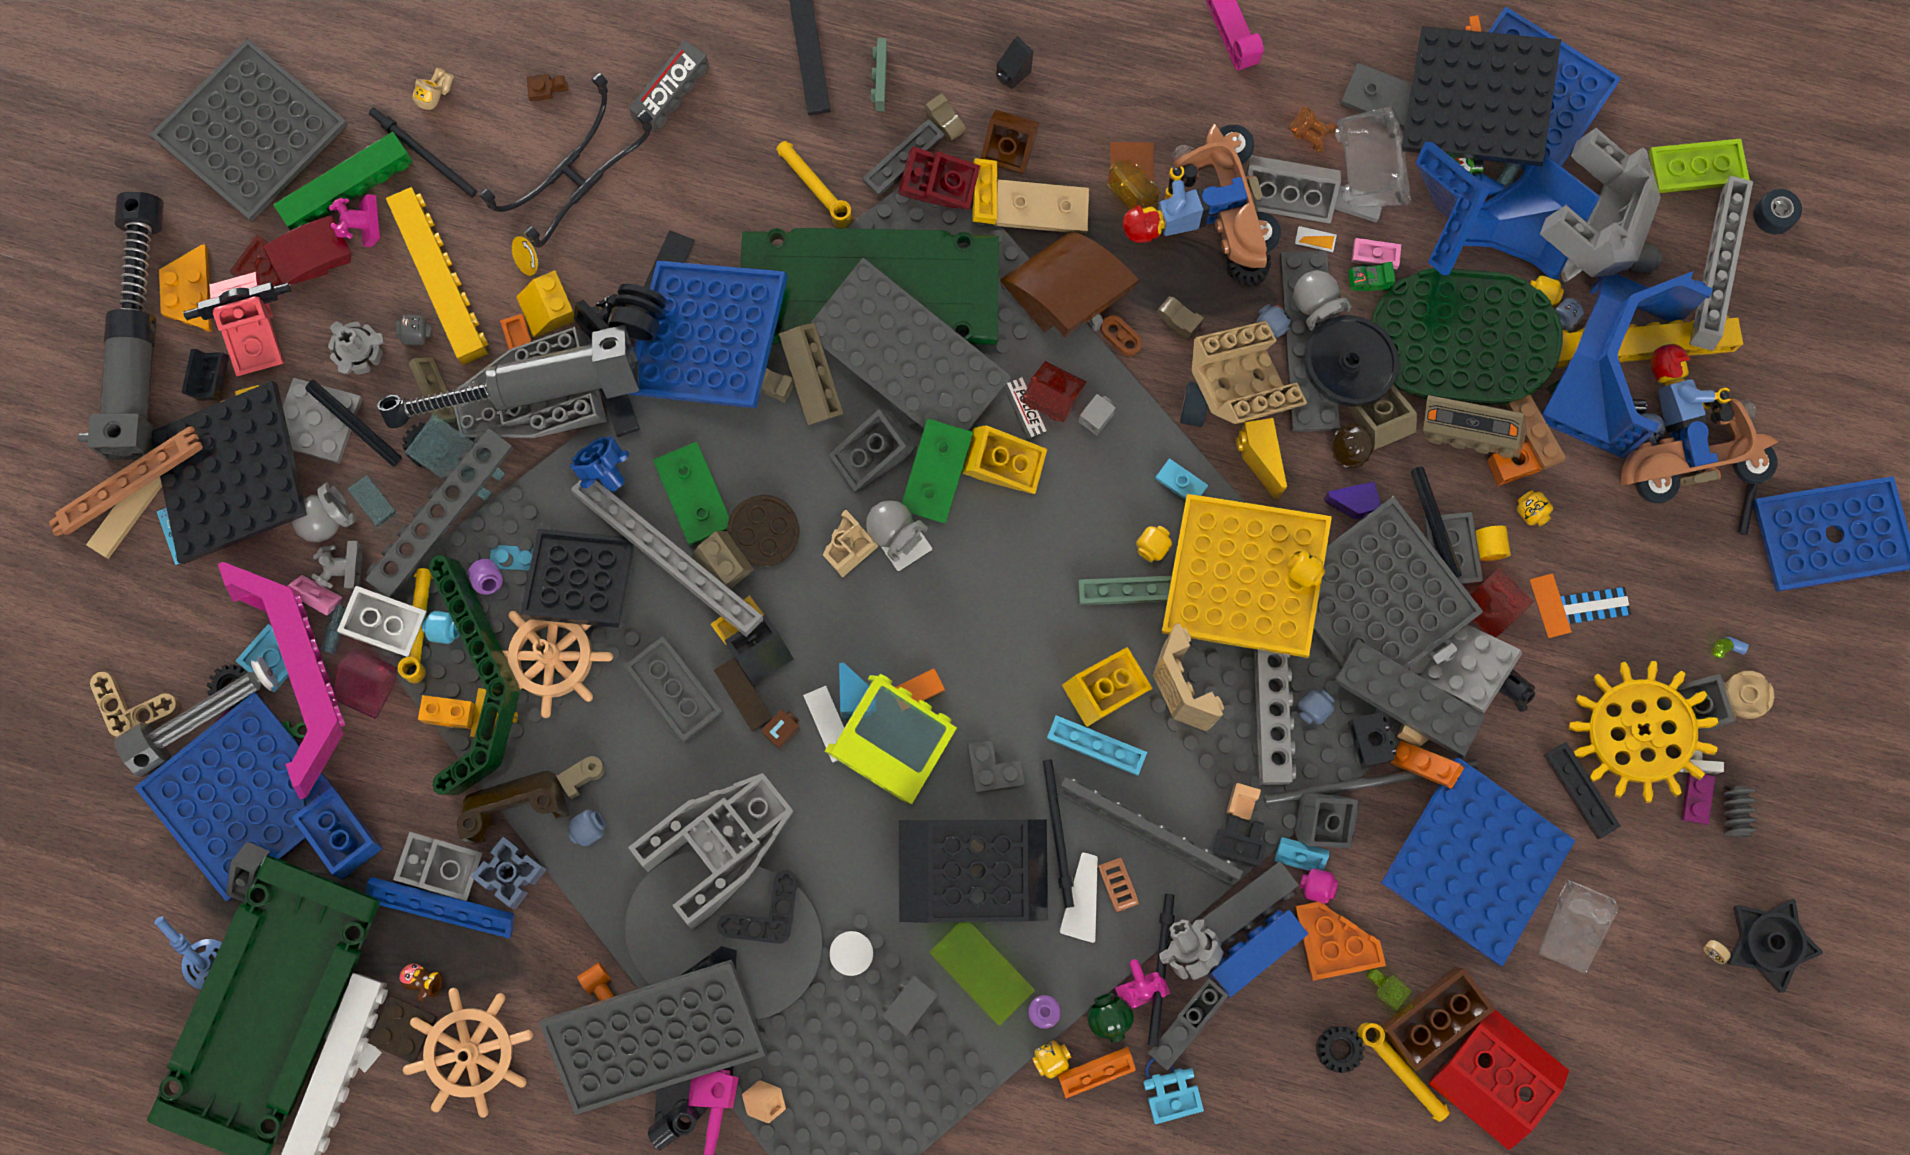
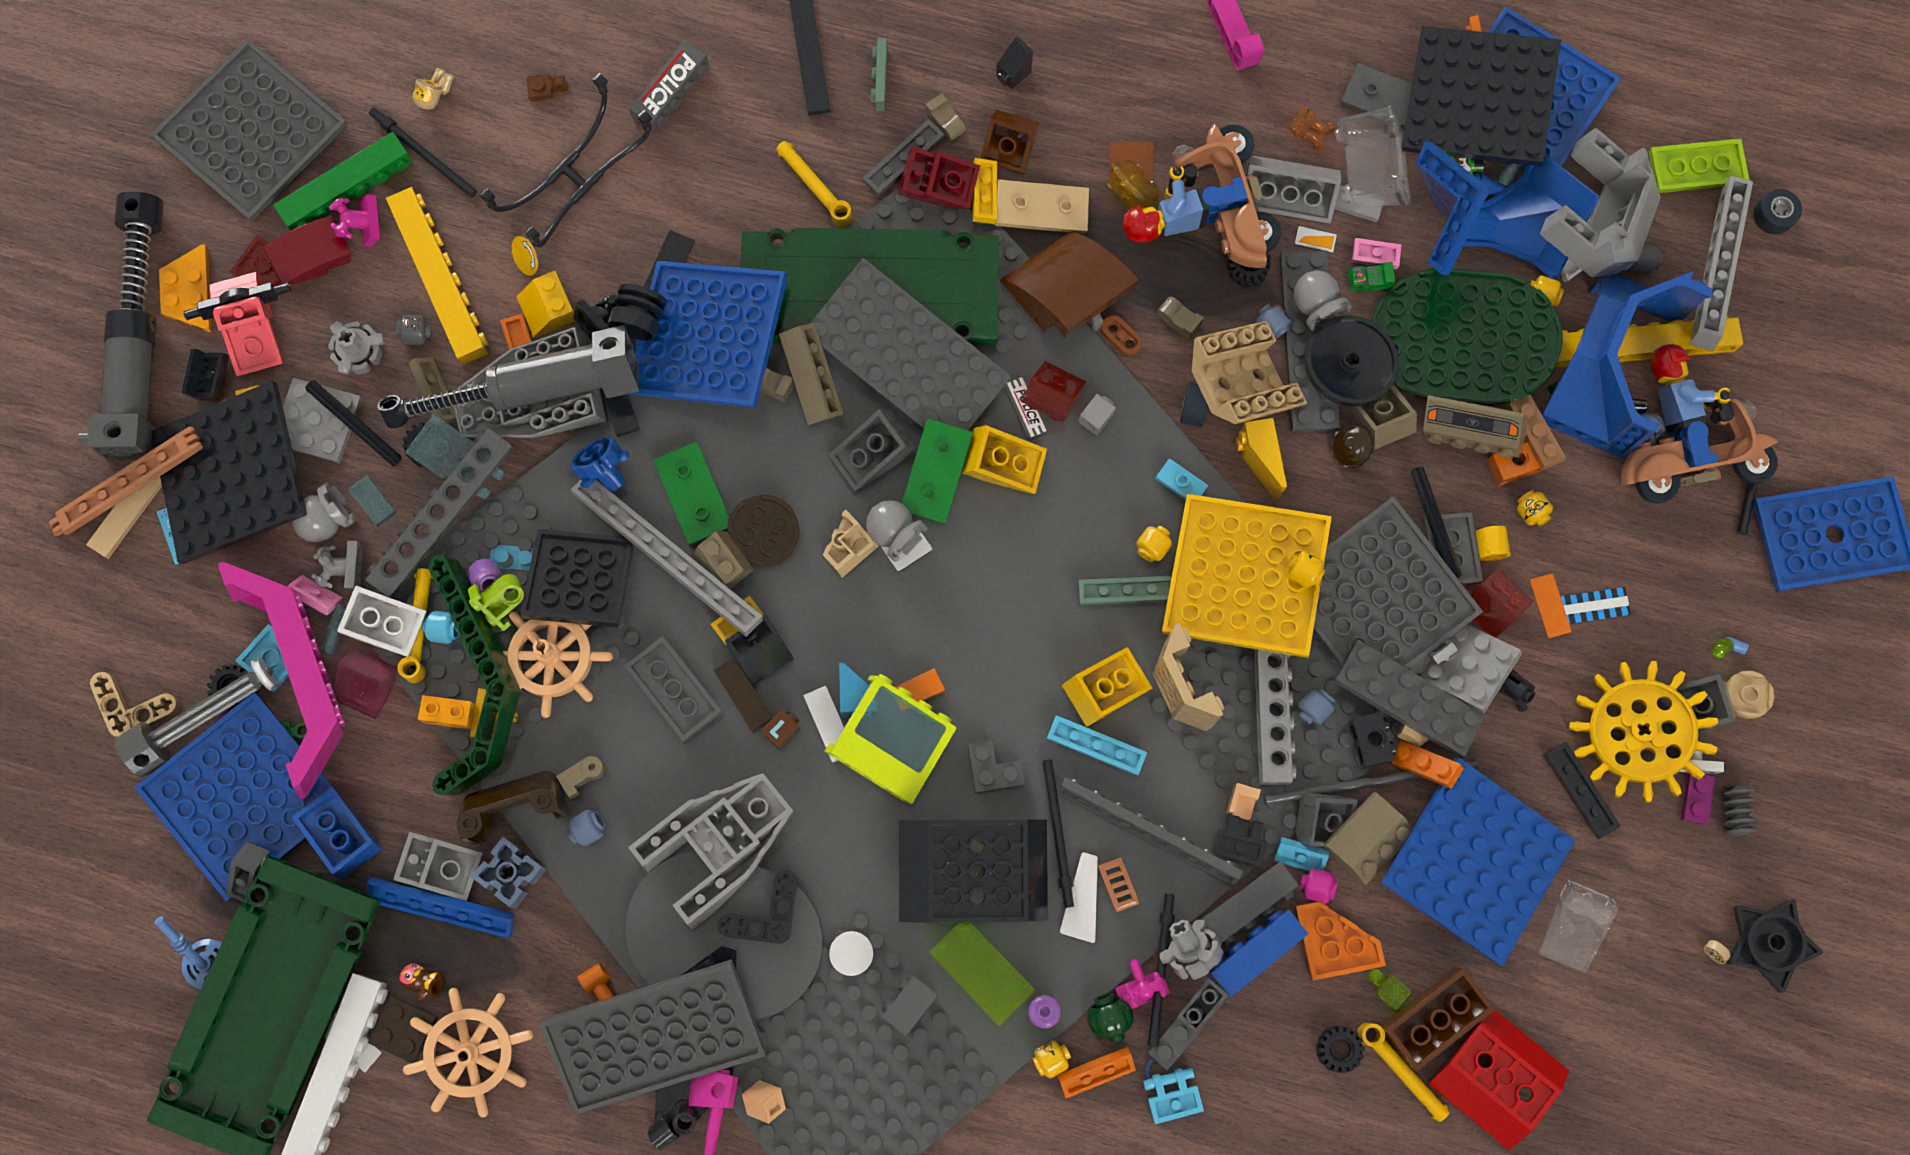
dark purple slope [1324,482,1381,519] -> none
sand blue head [1553,298,1584,333] -> none
none -> lime pin [468,574,524,631]
none -> dark tan slope [1324,792,1413,885]

